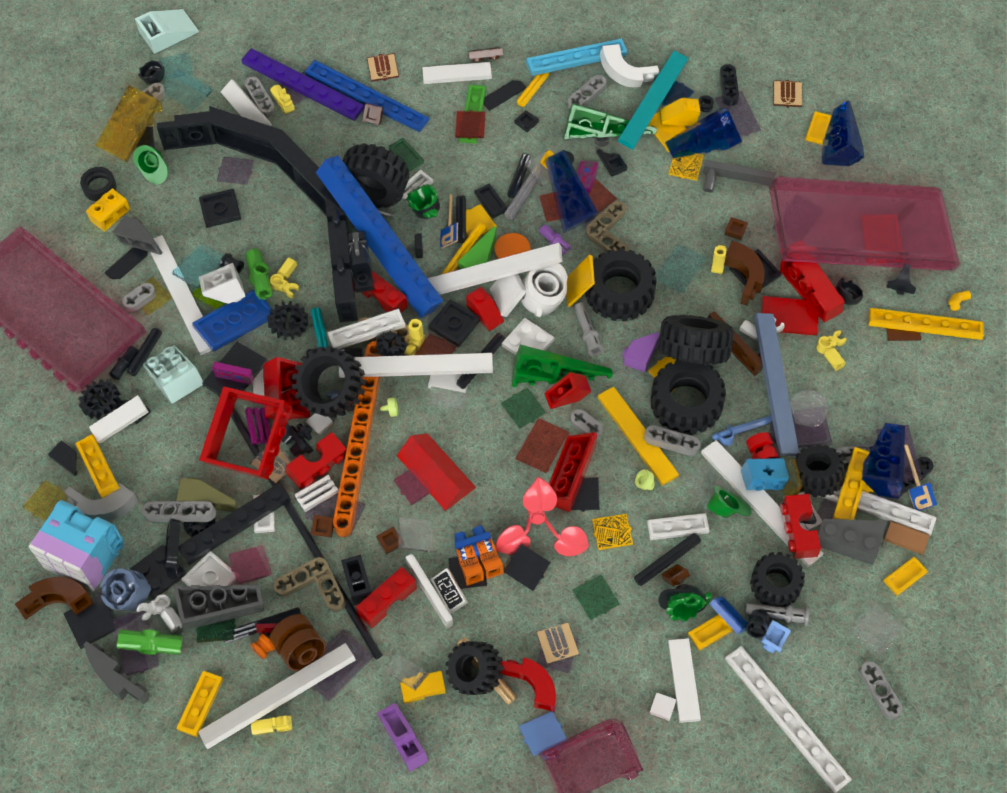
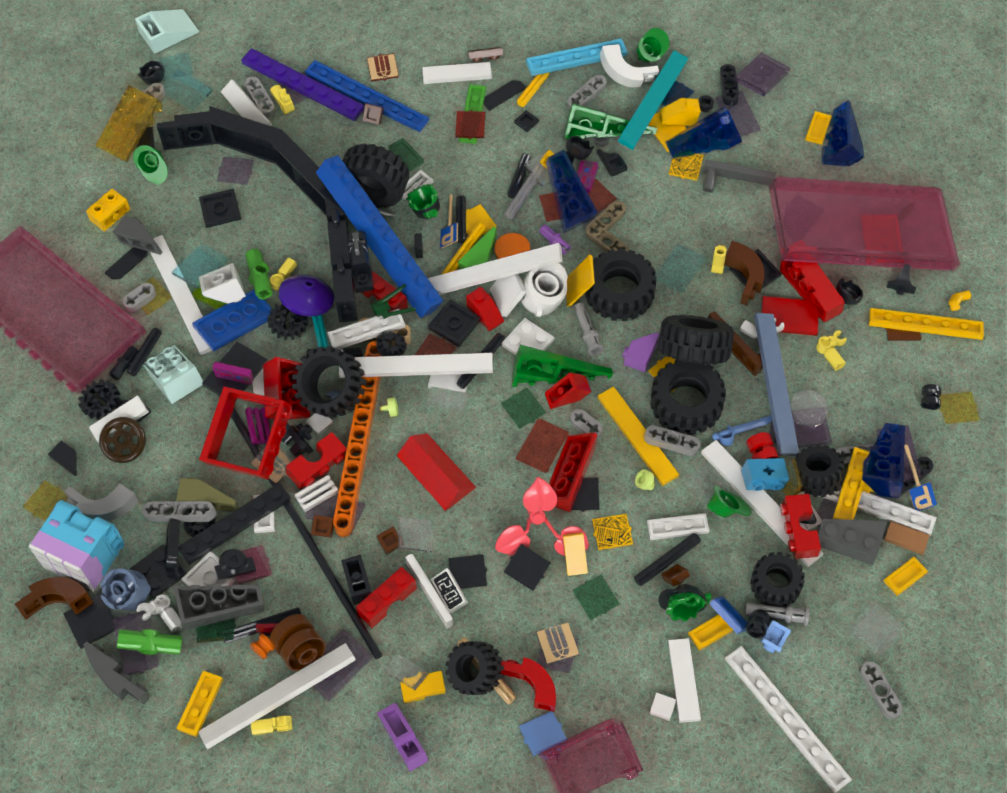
yellow tile [75,434,120,498] -> none
black tyre [80,167,117,201] -> none
black bush [220,253,244,274] -> none
dark tan beam [273,557,346,612] -> none
clear pink piece [394,467,432,505] -> none
light yellow bar [404,319,425,356] -> none
hips [455,525,504,586] -> none
black tile [474,183,507,219] -> none
reddish brown plate [724,217,748,240] -> none
piece [773,80,802,108] -> none
none -> dark brown plate [99,417,146,463]
none -> black piece [214,549,256,581]
none -> dark purple dish [279,274,334,316]
none -> dark green plant [371,284,416,319]
none -> yellow tile [563,532,588,576]
none -> black hair [566,136,594,160]
none -> green piece [636,28,670,62]
none -> clear purple tile [735,52,790,97]
none -> black wheel [921,384,942,410]
none -> clear yellow piece [939,392,980,424]

